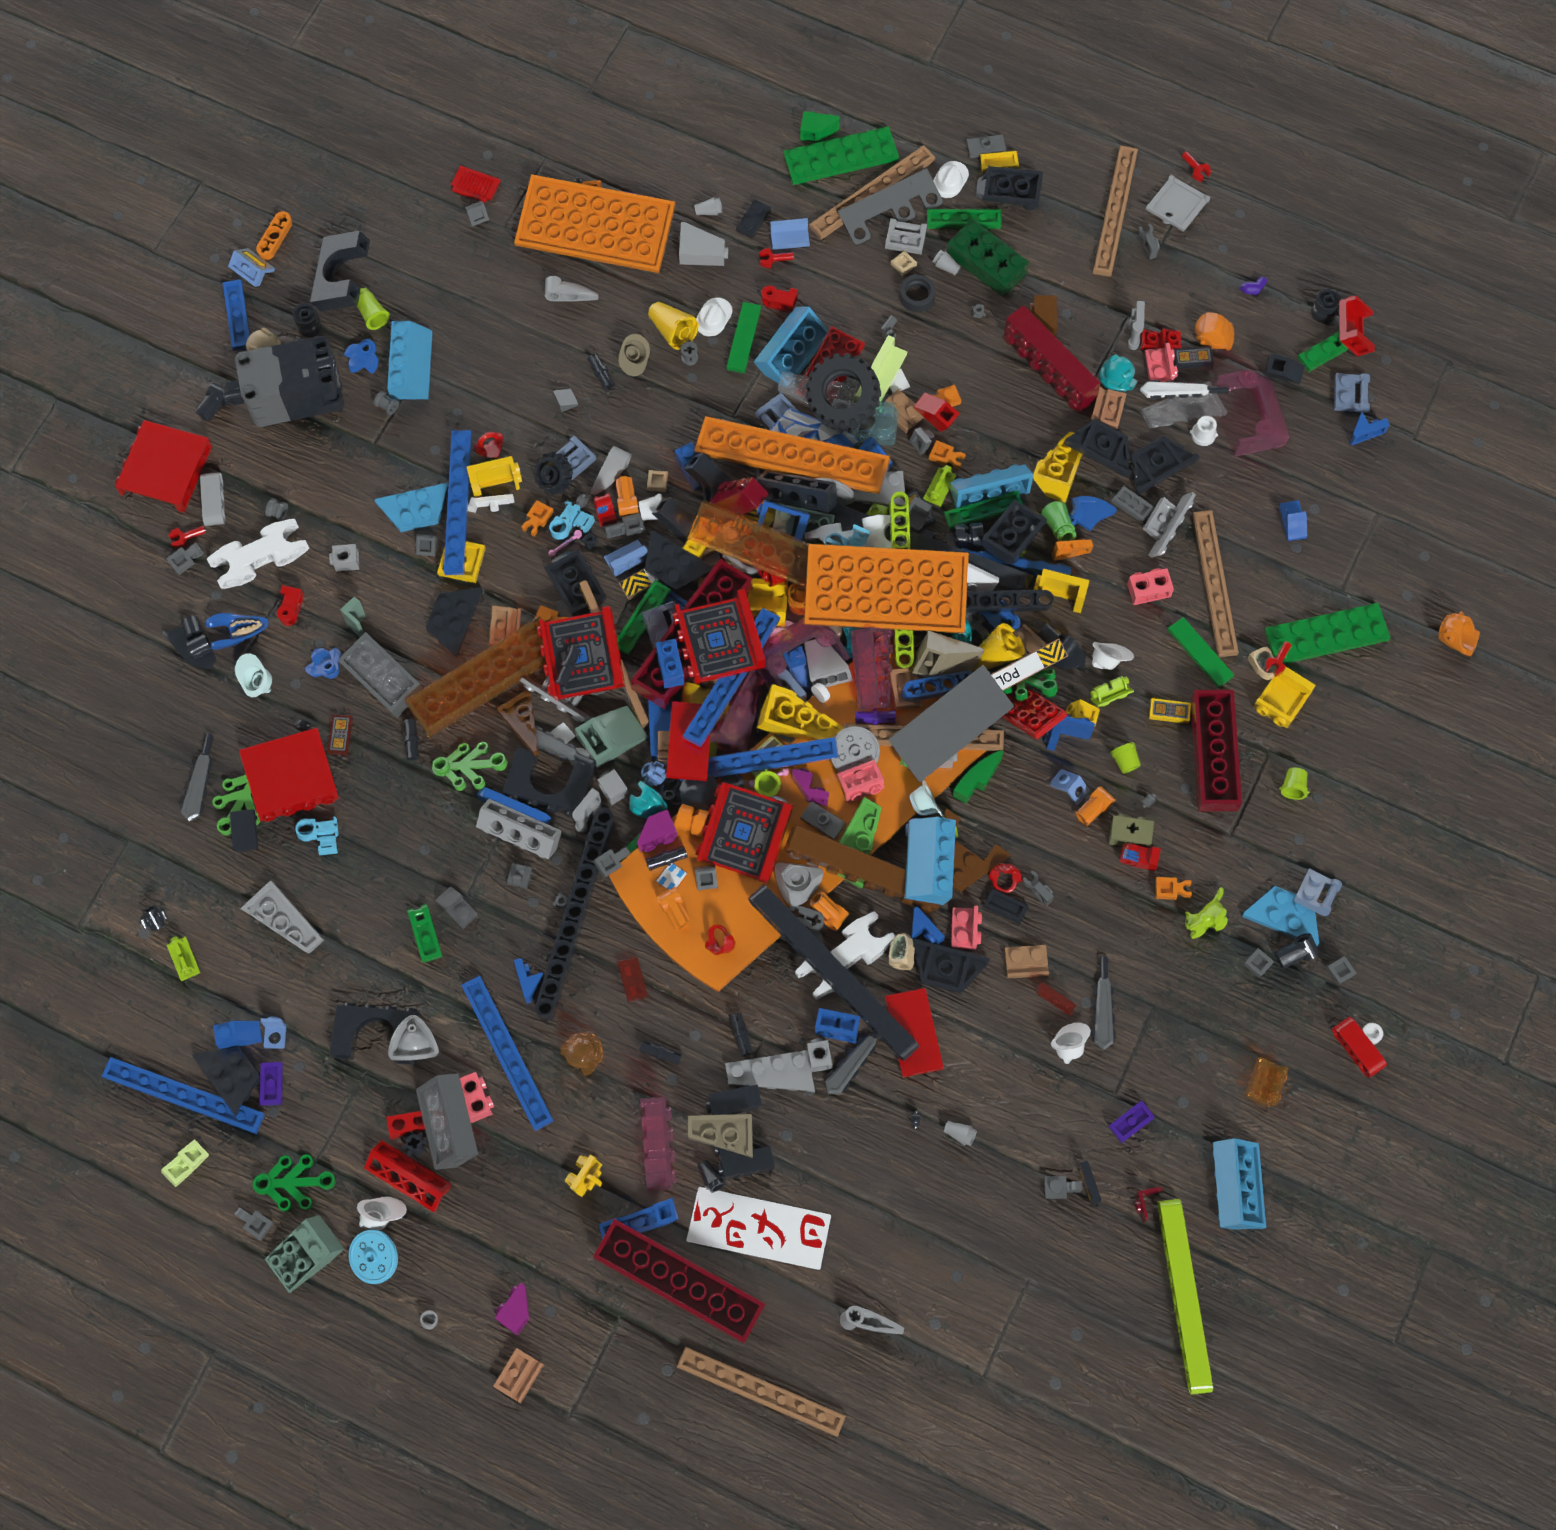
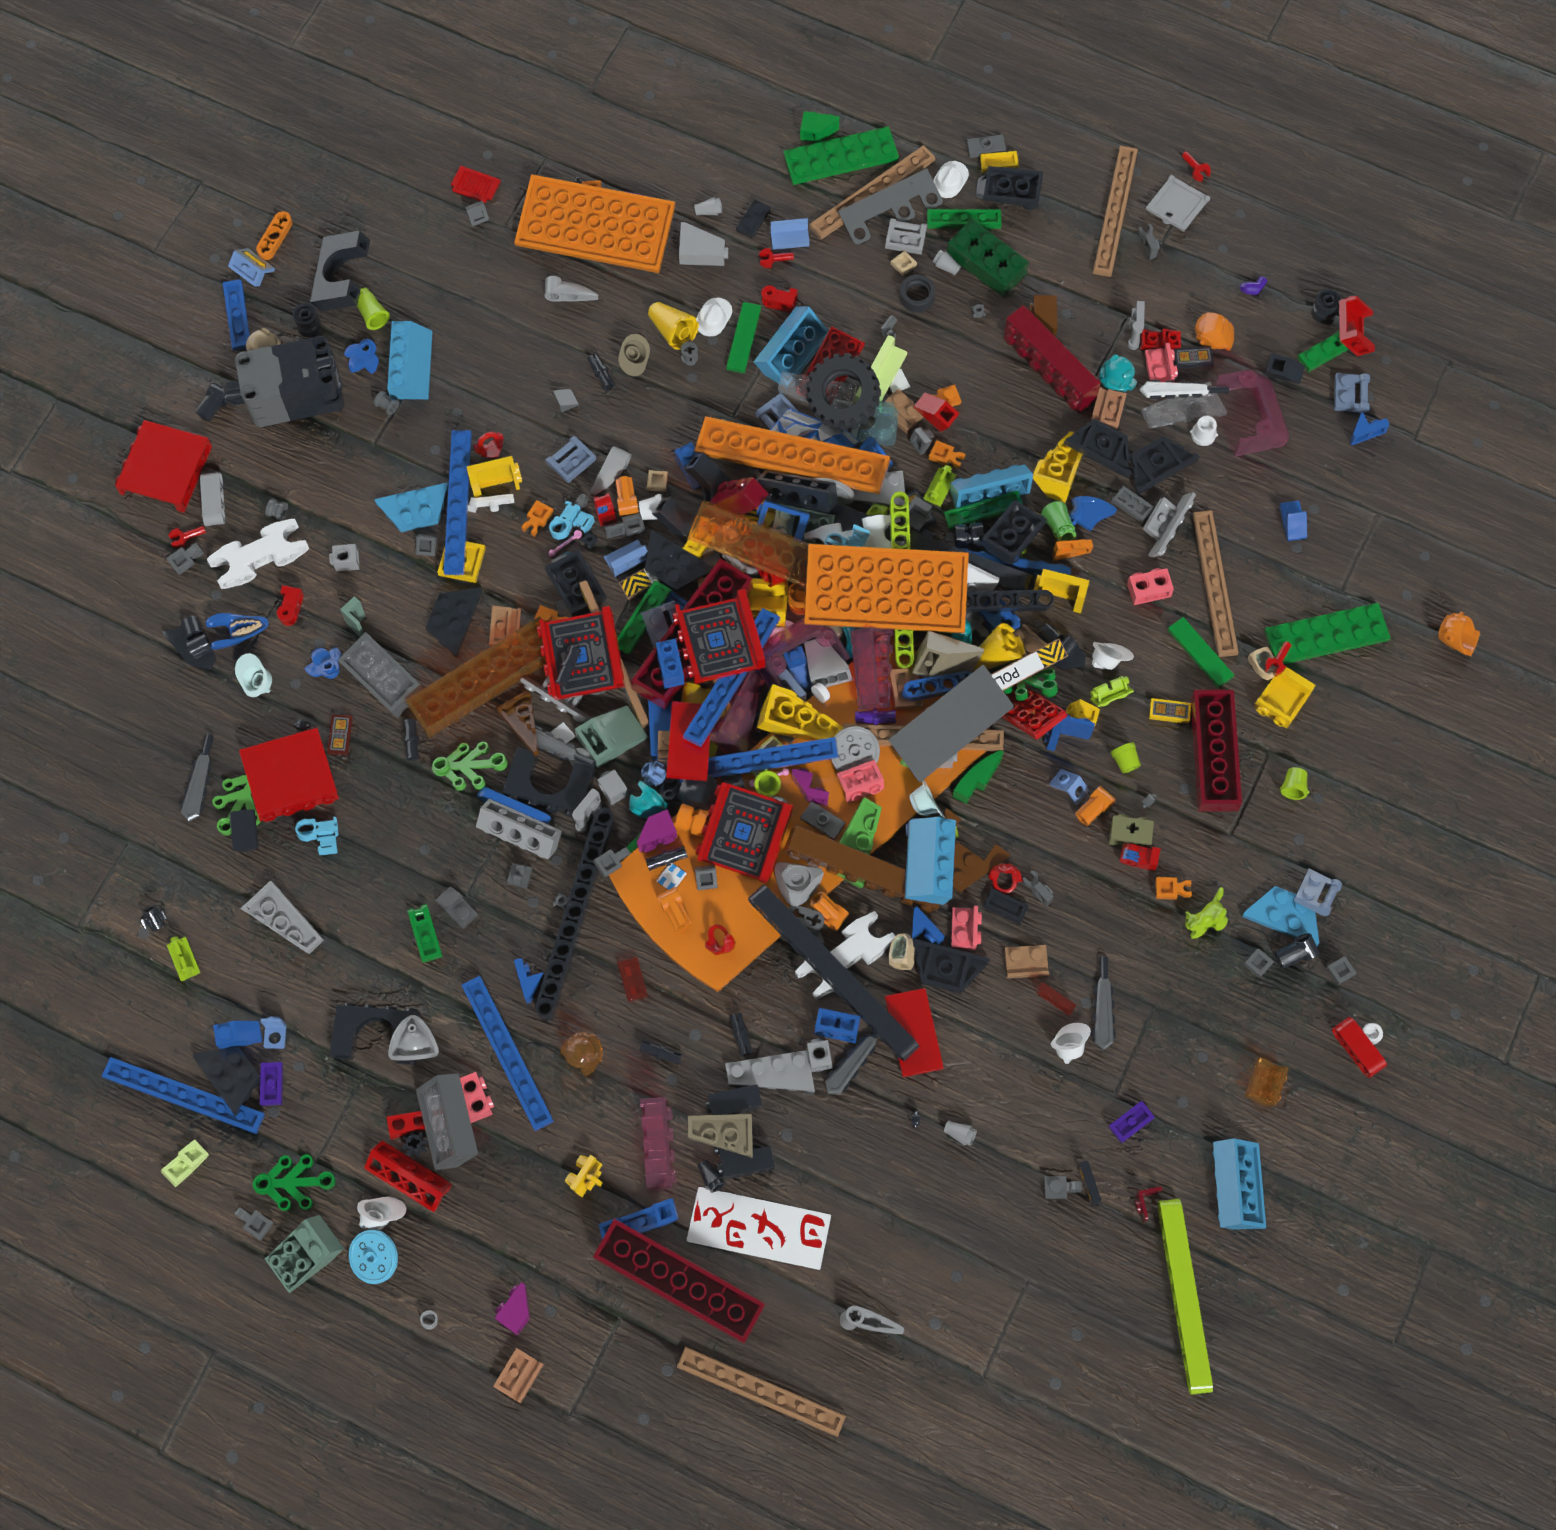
black gear [533,452,573,495] -> none

